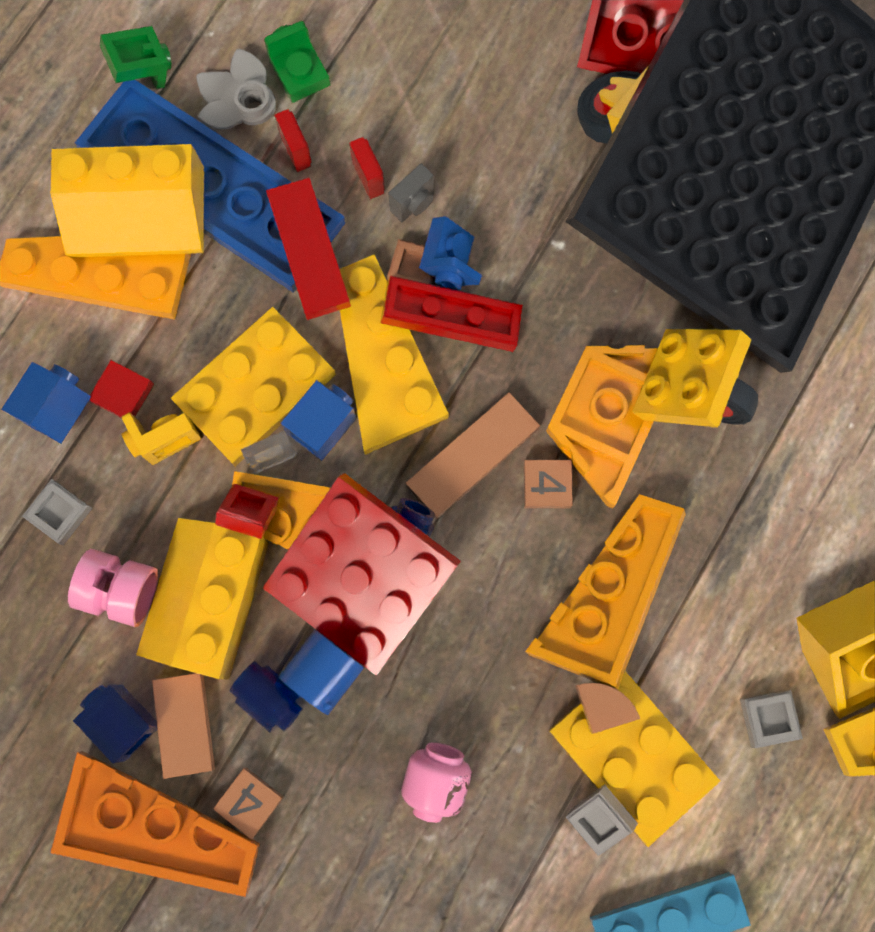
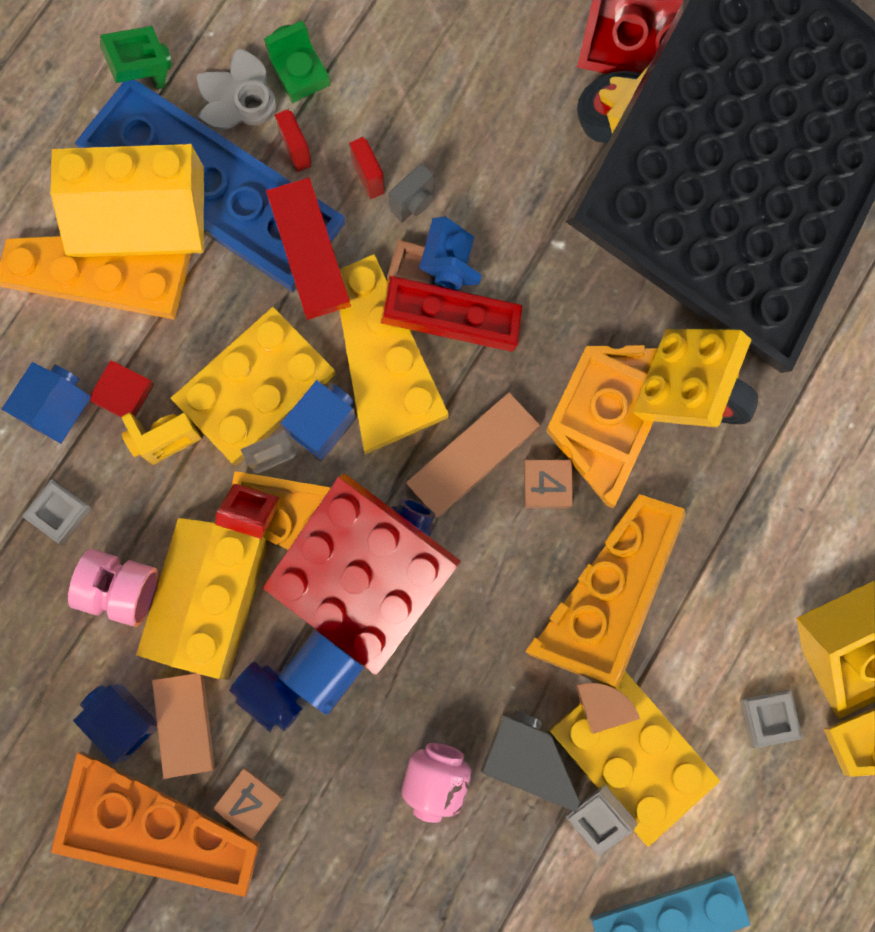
none -> dark grey slope [480,710,580,812]

